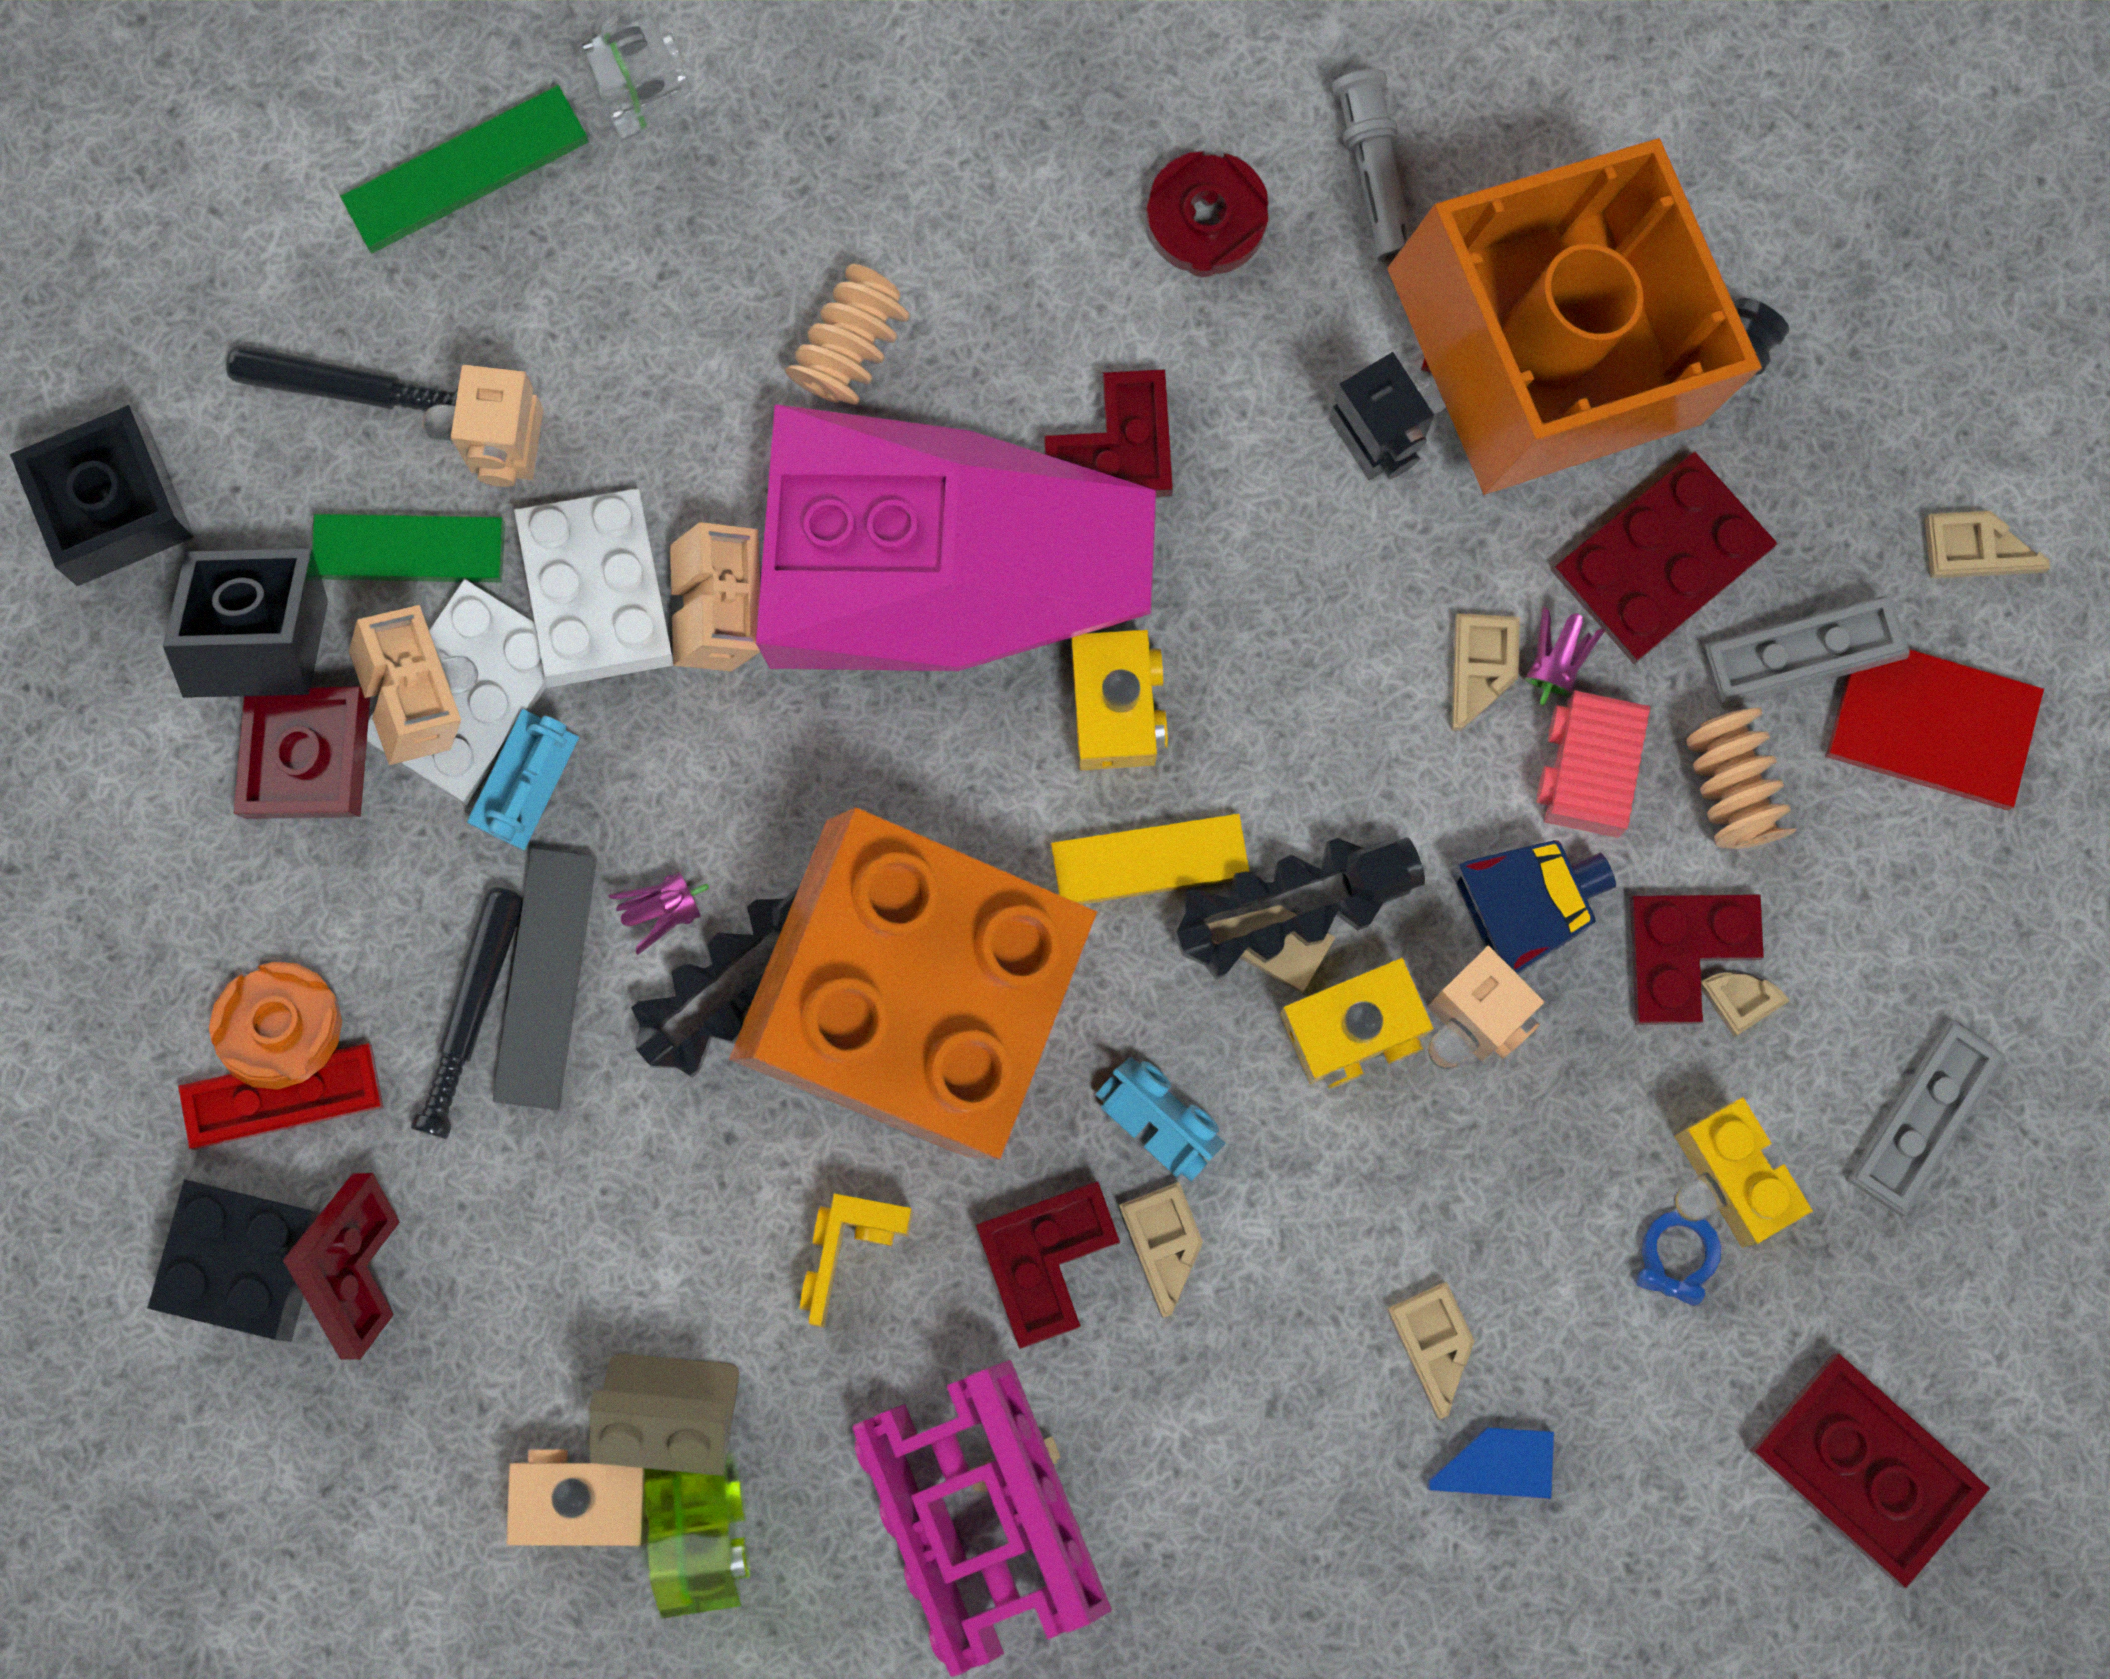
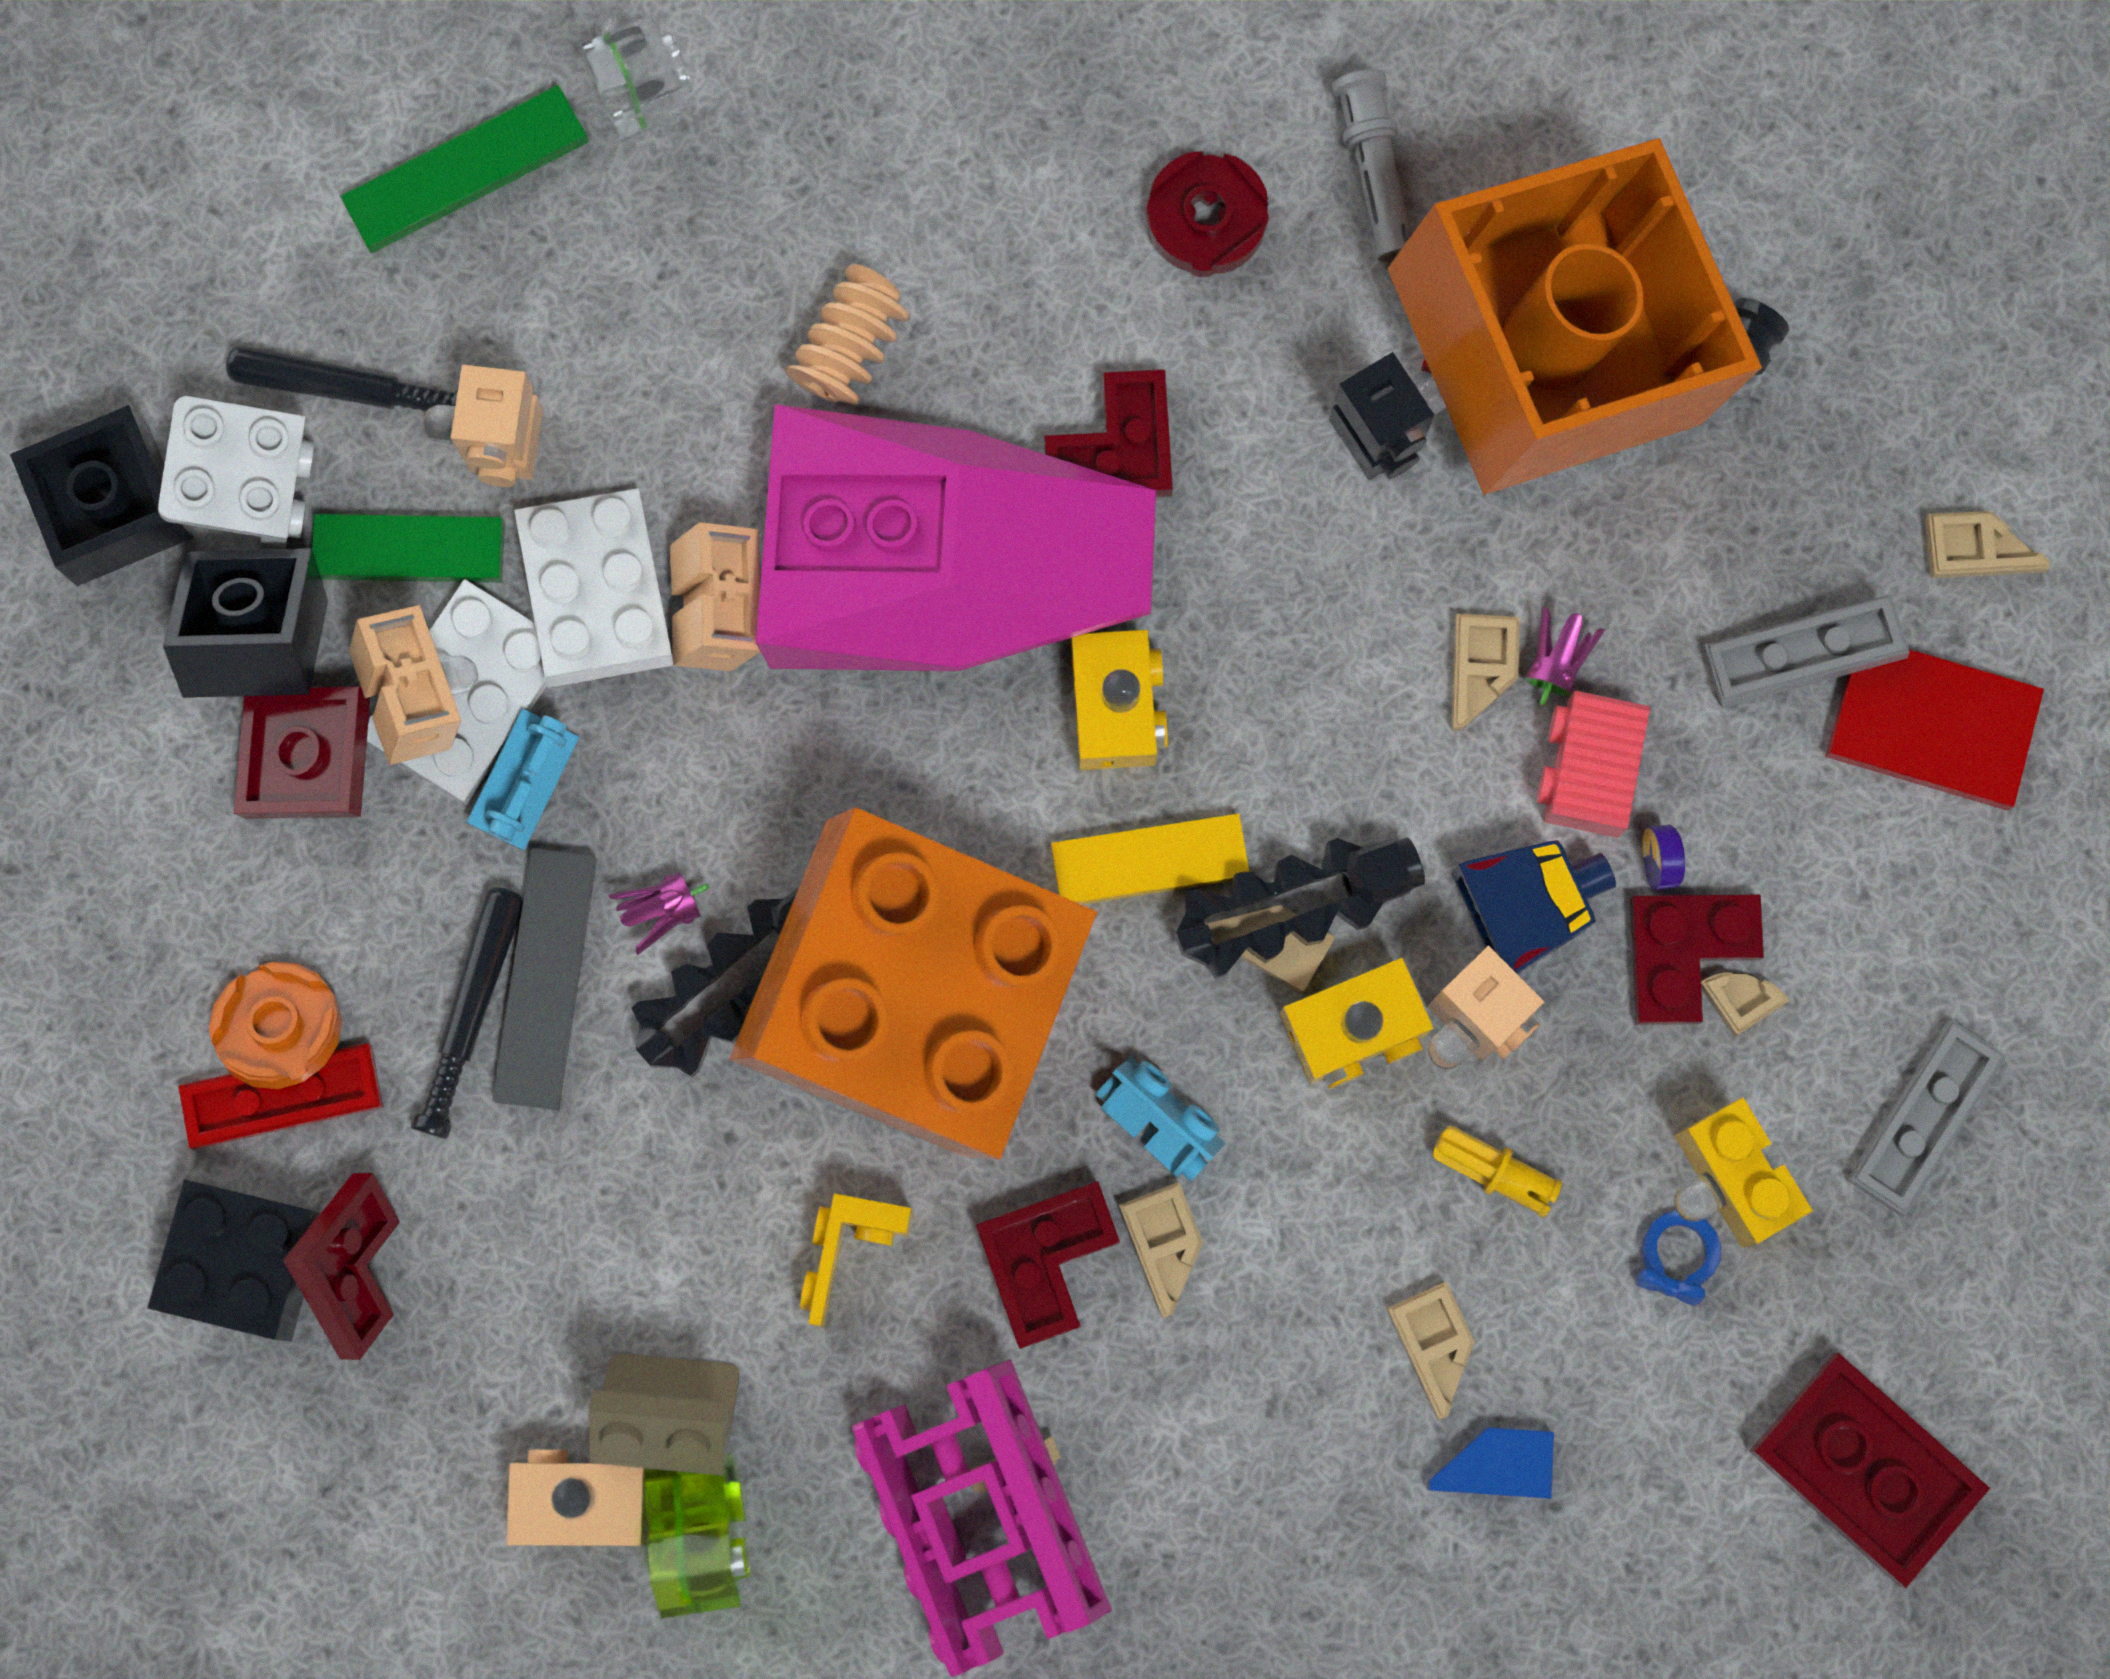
dark red plate [1552,451,1778,665] -> none
light nougat piece [1686,707,1796,849] -> none
none -> white bracket [158,396,315,550]
none -> yellow axle [1432,1126,1563,1218]
none -> dark purple tile [1641,824,1685,890]

